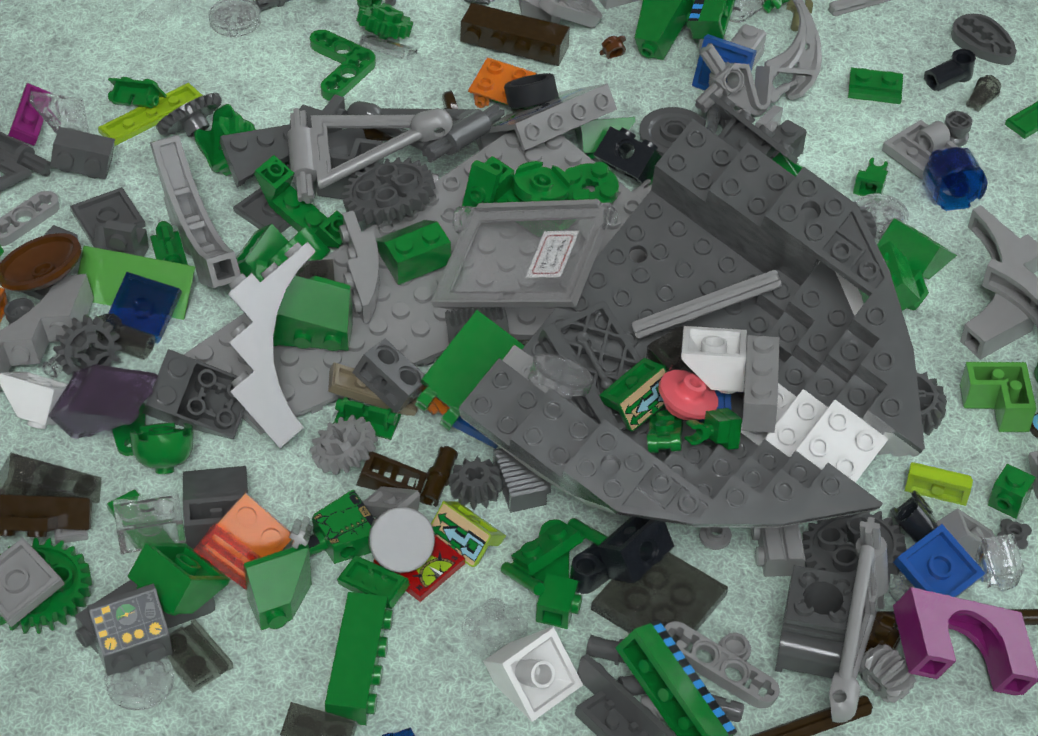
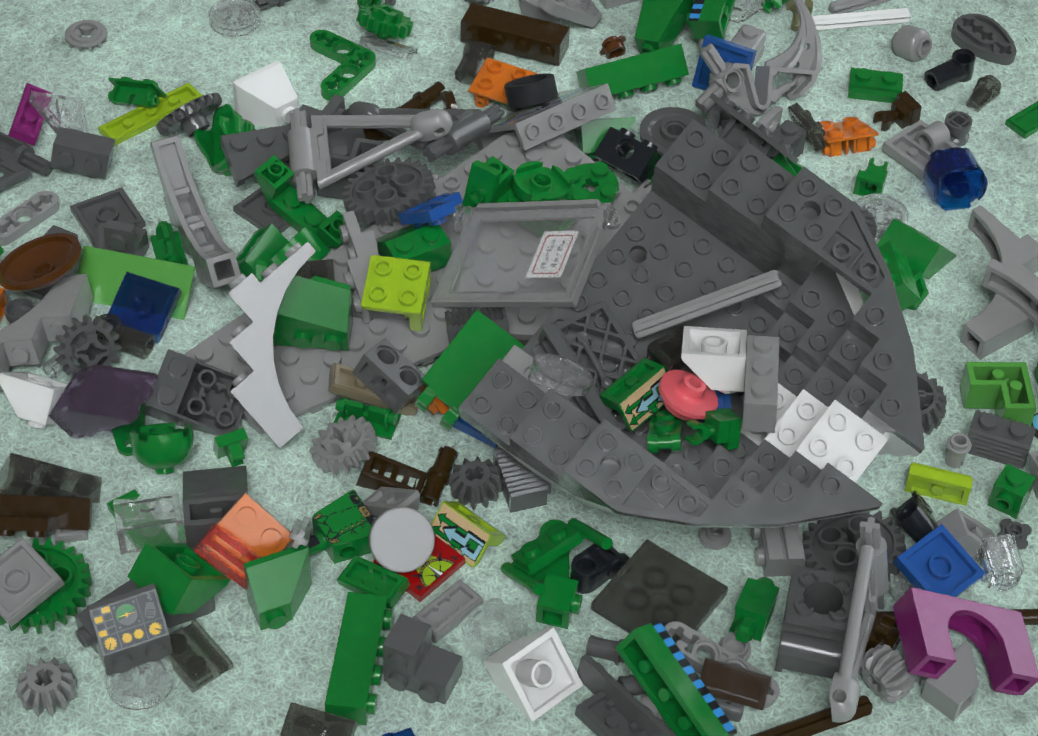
black brick [597,517,674,584] -> none
none -> light grey gear [16,657,76,717]
none -> light grey gear [65,20,107,51]
none -> green tile [213,427,248,467]
none -> white slope [233,60,299,127]
none -> lime bracket [361,255,431,332]
none -> dark grey brick [383,613,462,704]
none -> dark brown pin [397,81,446,109]
none -> blue plate [398,192,463,228]
none -> light grey plate [413,579,483,643]
none -> clear smoke piece [455,39,495,86]
none -> green brick [576,44,689,99]
none -> dark brown tile [700,658,772,710]
none -> green piece [729,577,780,643]
none -> clear smoke plate [787,103,826,152]
none -> orange hinge [809,117,879,157]
none -> white axle [812,8,910,30]
none -> dark brown piece [873,91,922,131]
none -> light grey head [892,25,932,62]
none -> light grey slope [921,640,979,721]
none -> light grey pin [945,433,972,469]
none -> dark grey brick [968,410,1036,470]

